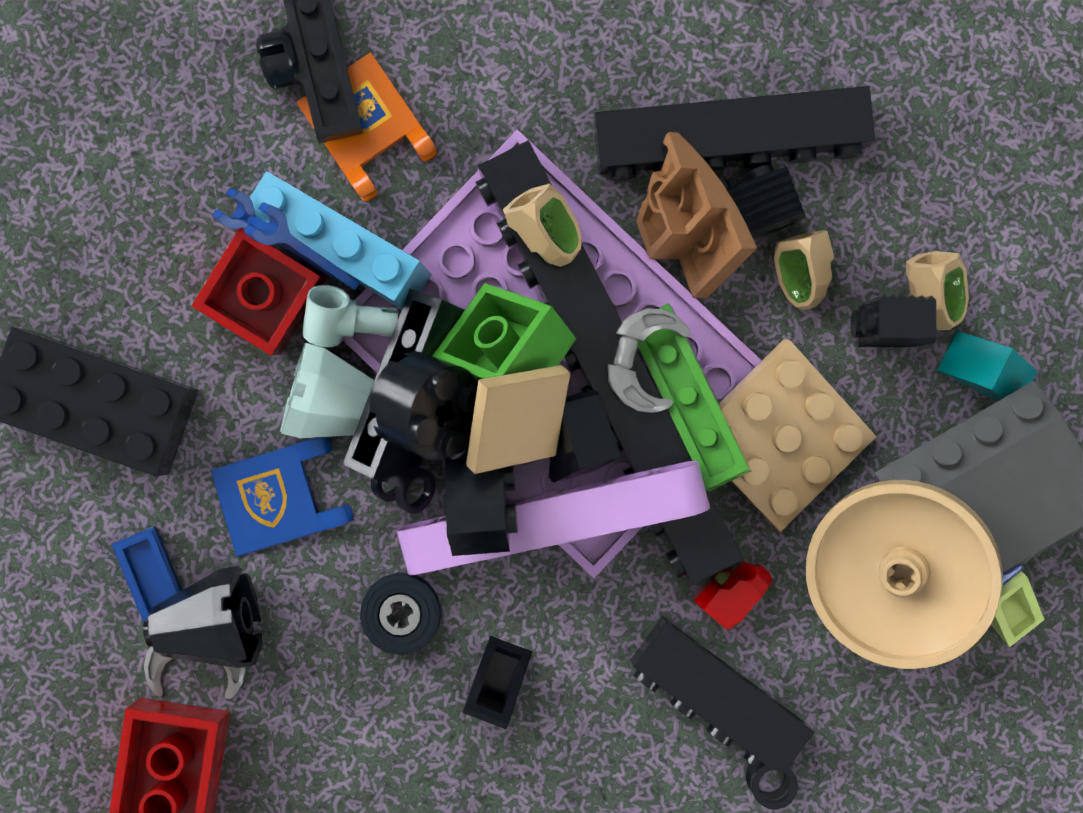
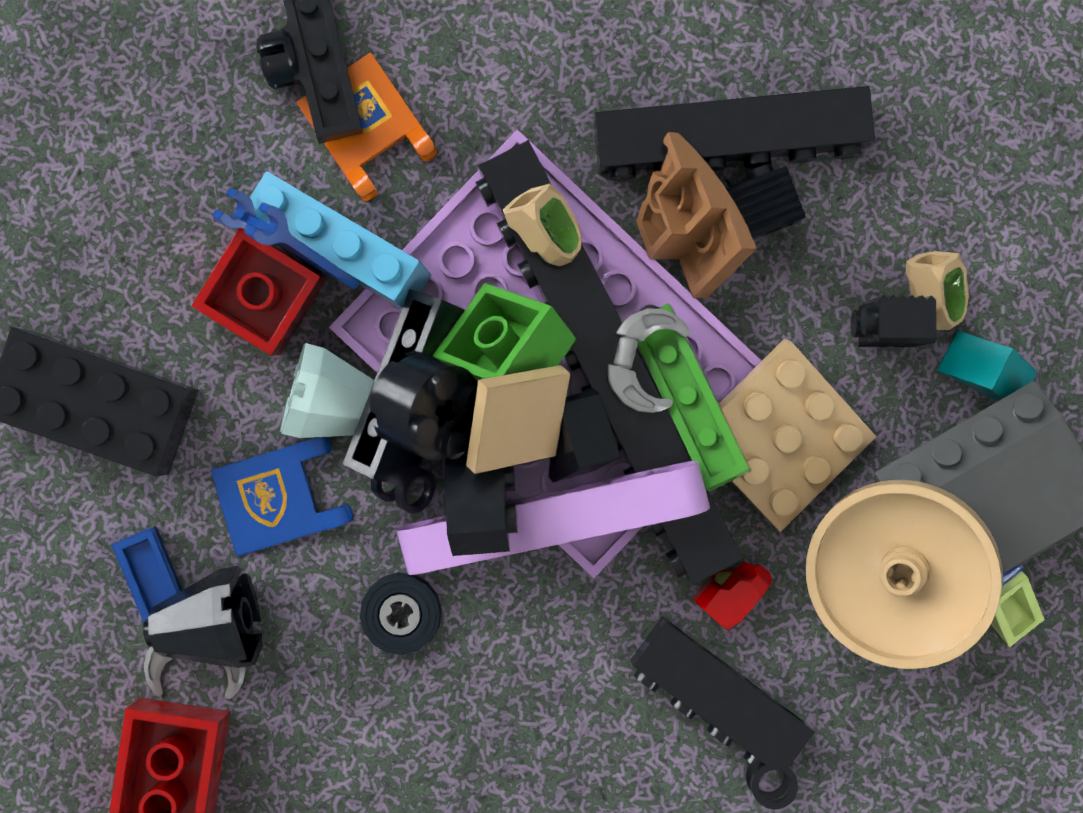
light aqua pin [302,285,398,347] -> none
black slope [463,636,532,729] -> none
tan rock [774,230,834,310] -> none

